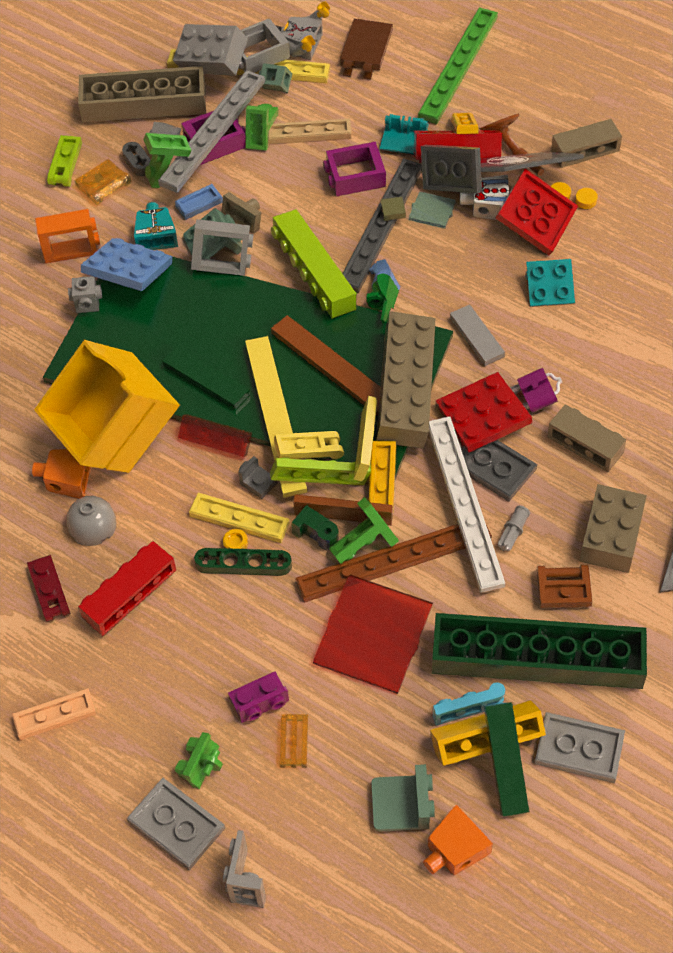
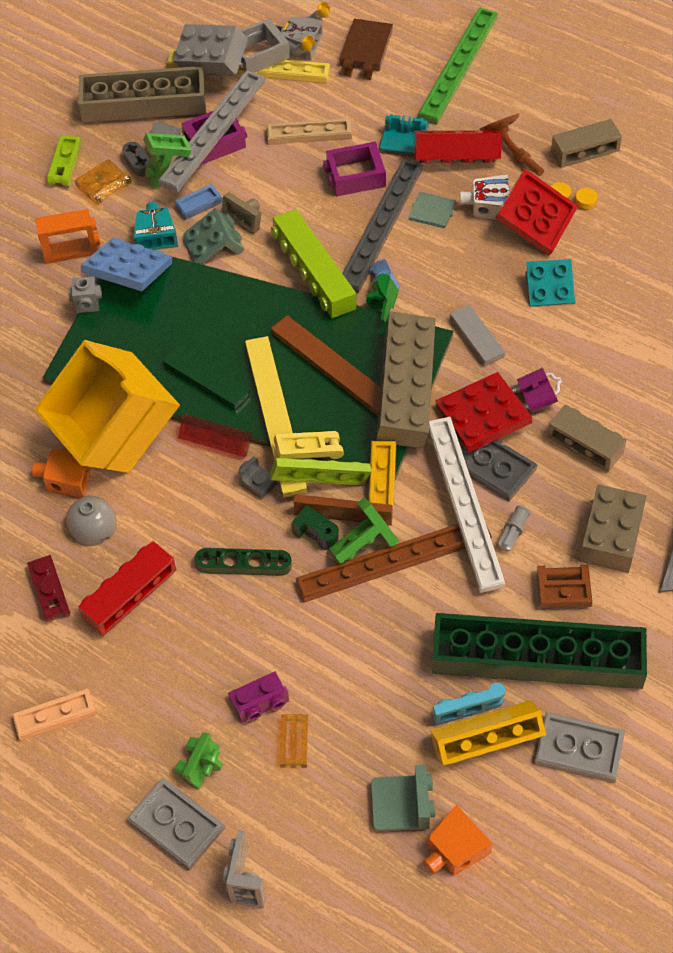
light yellow tile [189,493,290,543] -> none
light grey window [191,219,254,276] -> none
yellow tile [223,529,248,549] -> none
bright green bracket [246,104,278,151] -> none
sand green brick [259,63,292,93] -> none
clear red piece [313,574,433,694] -> none
light yellow tile [354,396,377,482] -> none
olive tile [381,197,406,221] -> none
dark grey piece [421,145,584,193] -> none
yellow tile [452,113,478,134] -> none
dark green tile [484,702,530,817] -> none

